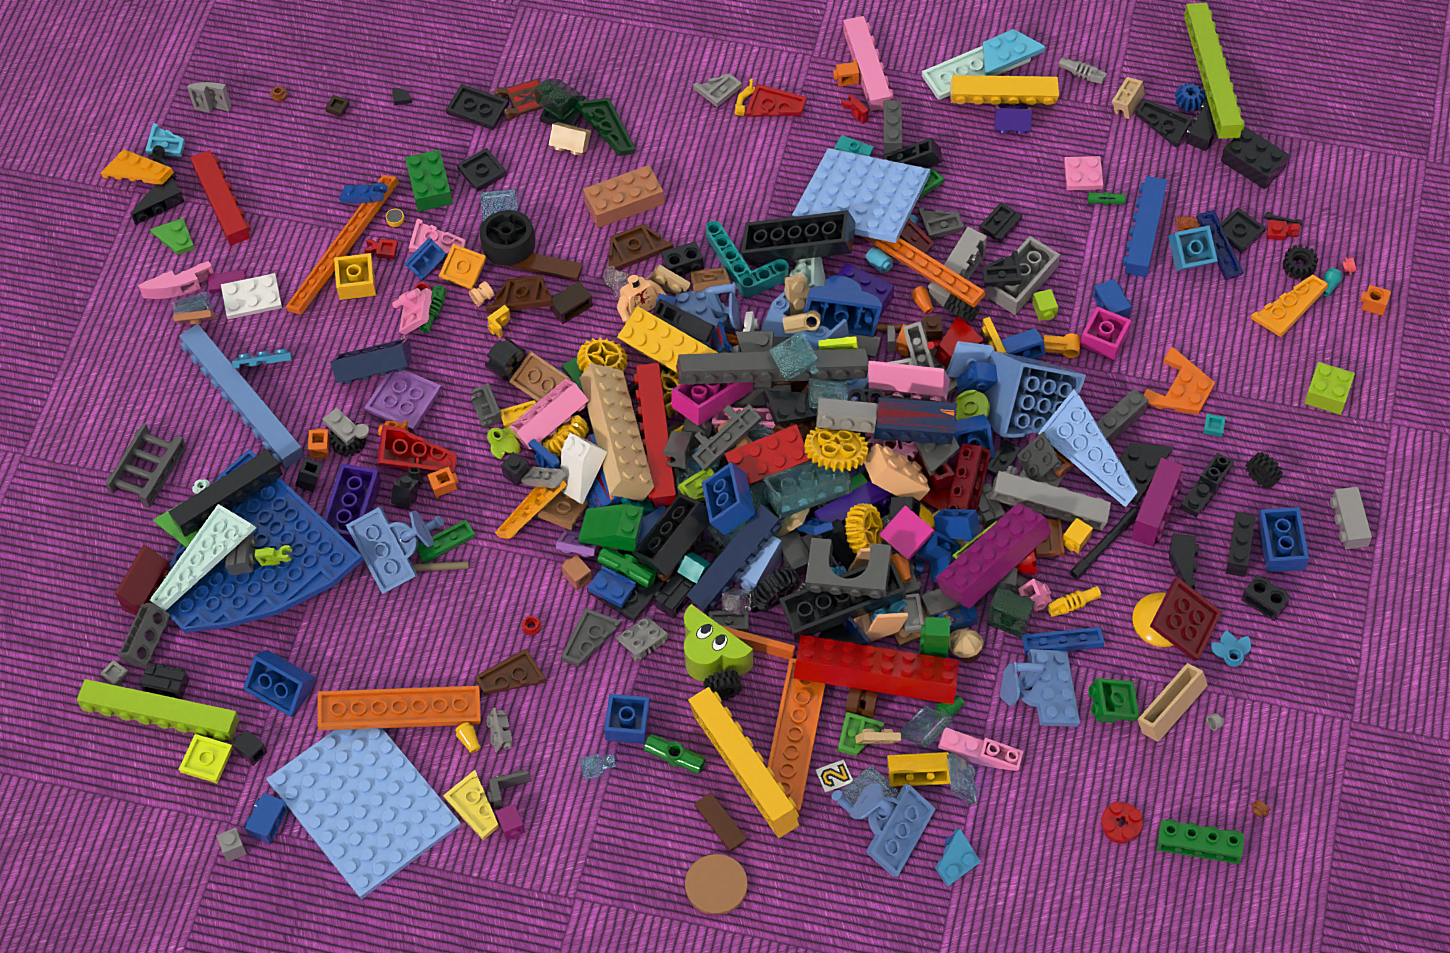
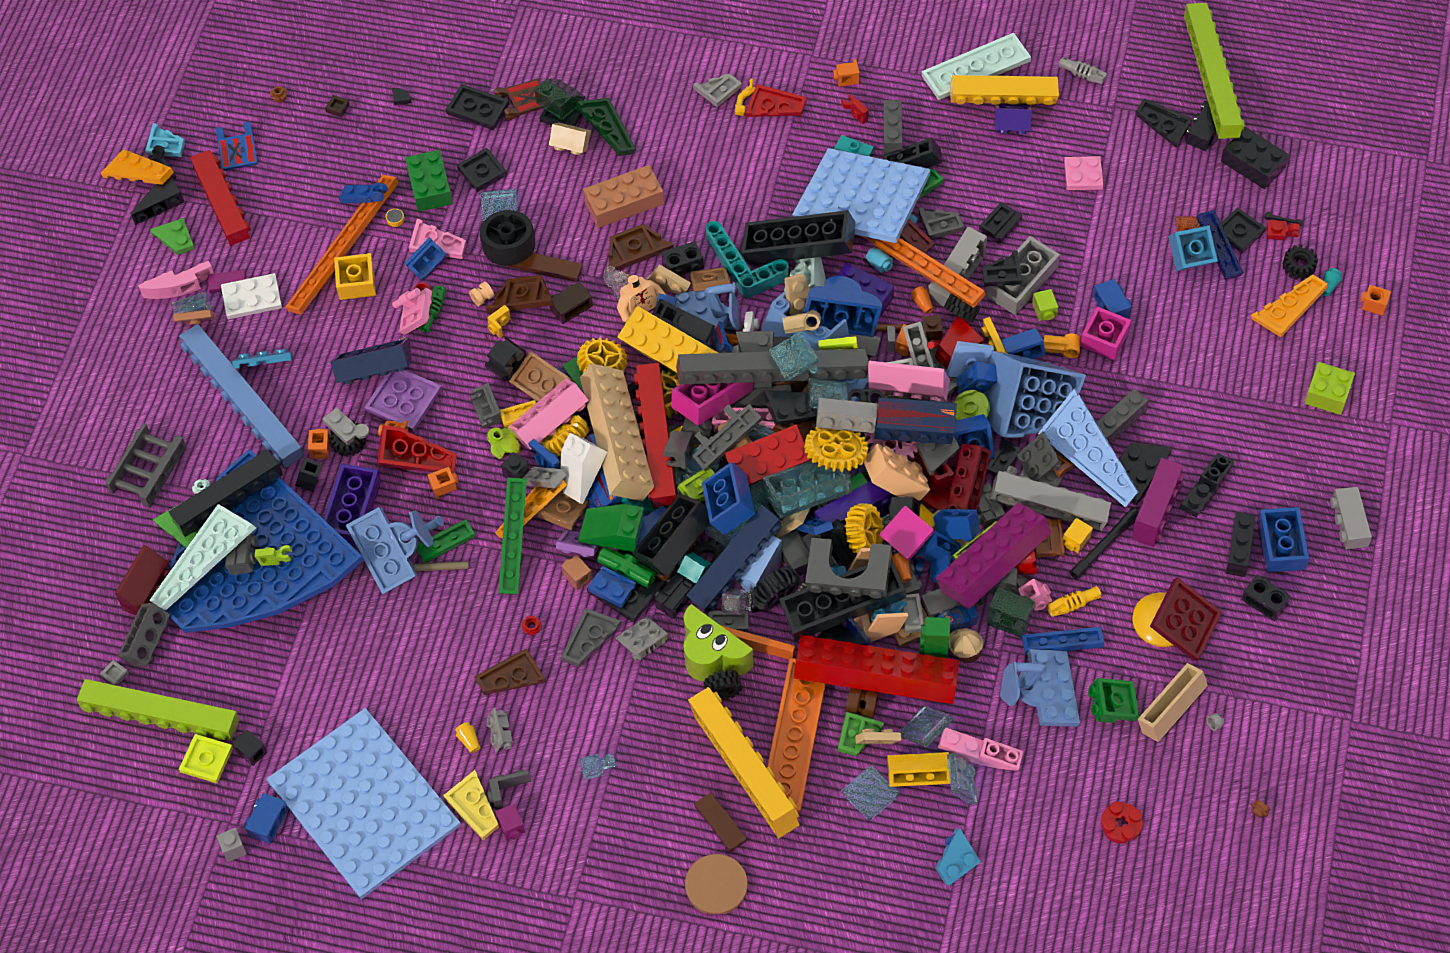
black brick [140,663,189,699] -> none
light grey slope [187,82,232,113] -> none
blue slope [243,650,315,717] -> none
orange plate [318,686,481,731] -> none
red plate [364,239,398,259] -> none
black brick [391,467,423,509] -> none
light orange tile [439,244,487,290] -> none
blue brick [604,694,651,744] -> none
green piece [644,734,706,775] -> none
sticker [816,760,853,793] -> none
medium blue plate [831,783,935,877] -> none
bright pink brick [843,16,893,111] -> none
green cone [934,695,964,722] -> none
medium azure wing [983,29,1045,76] -> none
green pin [1088,191,1125,206] -> none
tan hinge [1111,77,1145,119] -> none
blue brick [1123,176,1167,278] -> none
orange wing [1143,347,1215,415] -> none
green brick [1156,819,1245,864] -> none
black slope [1169,533,1199,590] -> none
blue gear [1175,82,1205,112] -> none
teal plate [1203,414,1226,437] -> none
dark azure plate [1211,631,1251,667] -> none
black tyre [1245,452,1283,489] -> none
coral plate [1342,257,1357,275] -> none
none -> flag [215,121,258,171]
none -> green plate [498,477,527,595]

